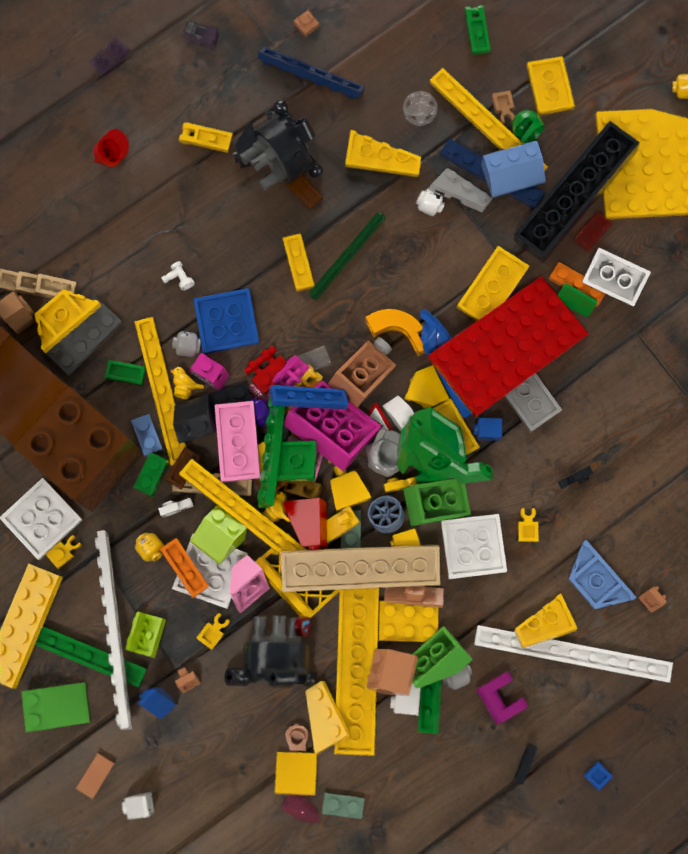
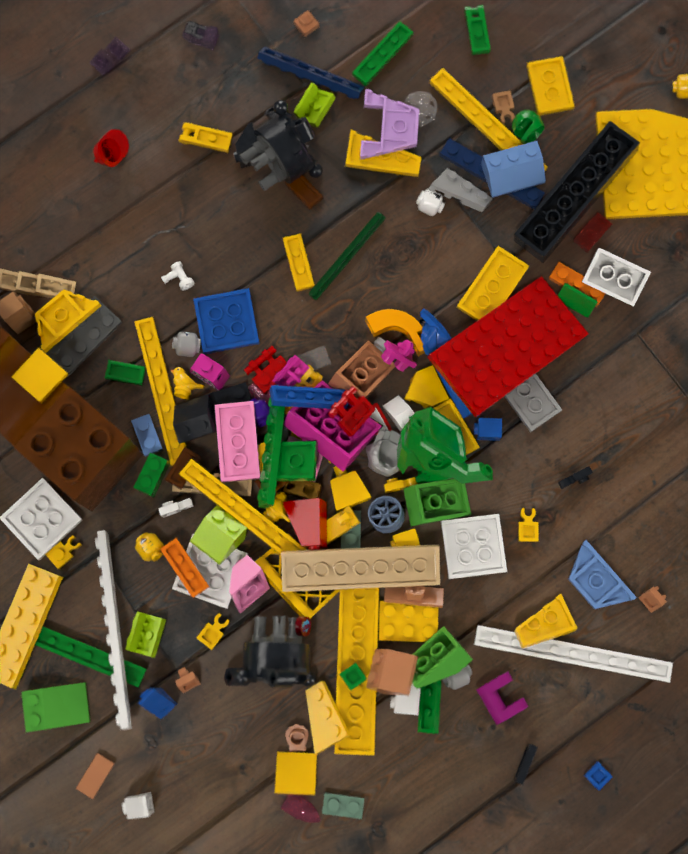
none -> yellow tile [12,348,69,404]
none -> lime bracket [294,83,336,128]
none -> red plate [328,386,376,437]
none -> green plate [340,663,367,690]
none -> green plate [352,21,413,86]
none -> lavender wing [360,89,419,159]
none -> dark pink hips [381,340,417,372]

